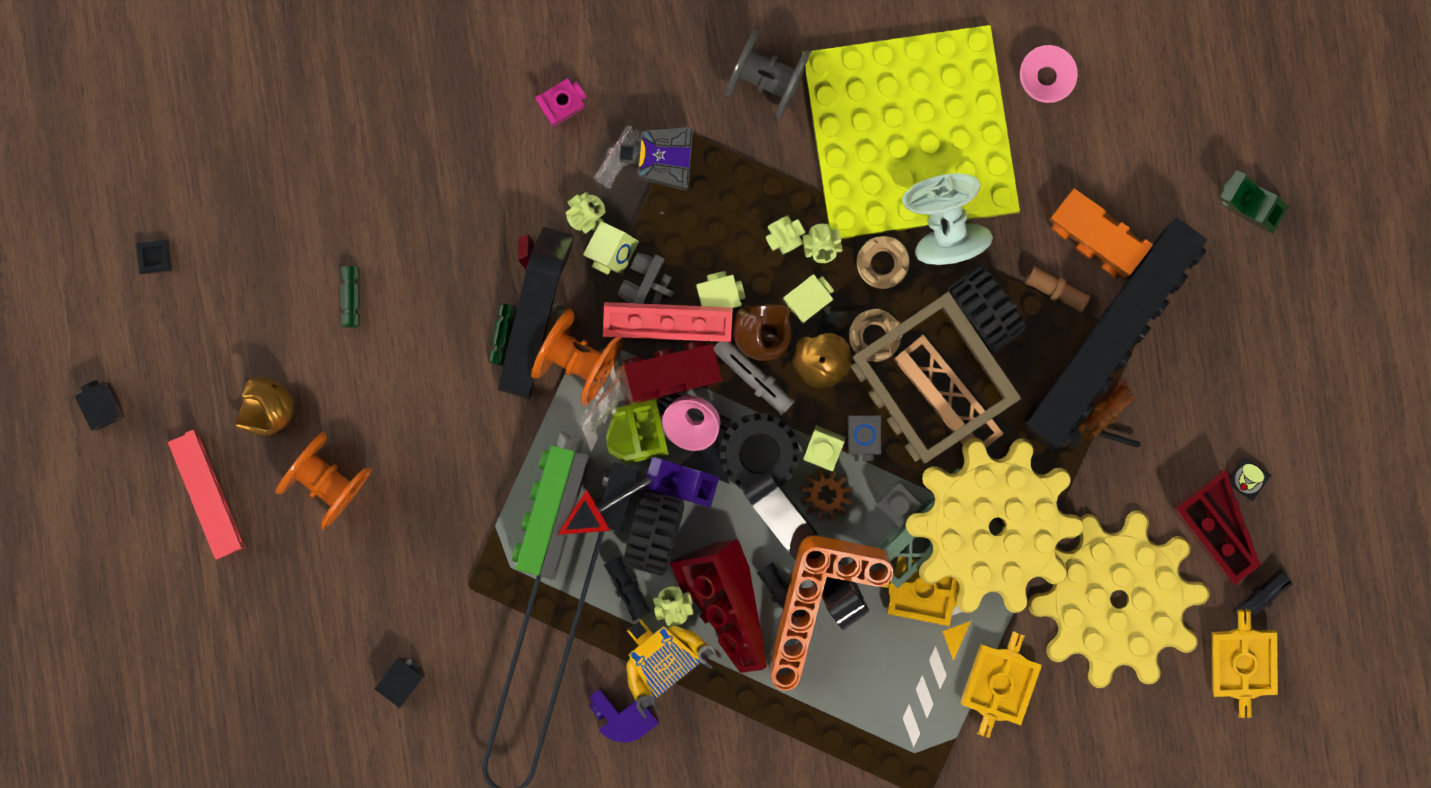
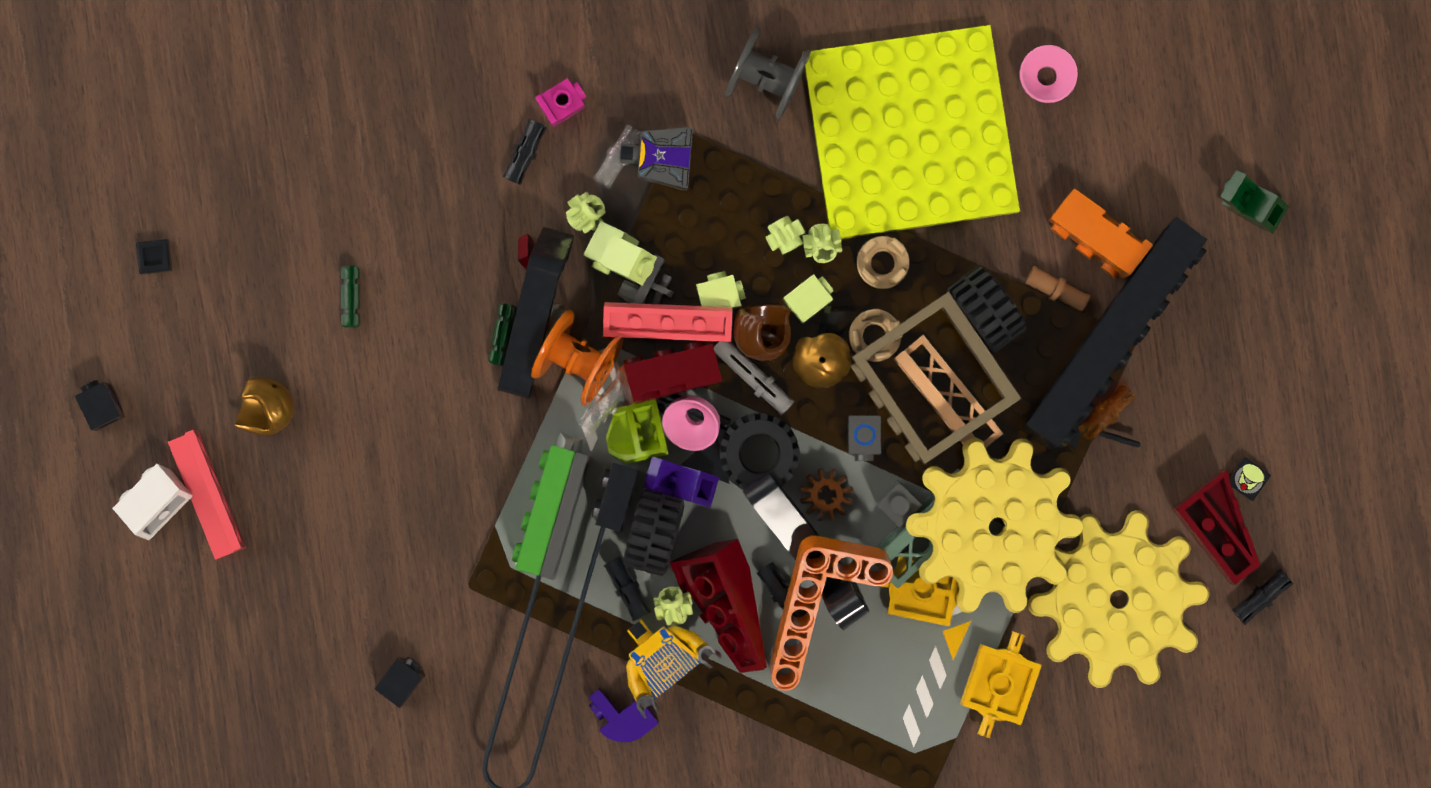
orange piece [275,431,372,531] -> none
piece [557,477,652,535] -> none
yellowish green brick [803,425,846,471] -> none
light aqua piece [902,173,993,265] -> none
yellow plate [1212,609,1278,718] -> none
none -> white brick [112,464,193,540]
none -> black pin [502,119,547,185]
none -> yellowish green brick [599,235,657,286]

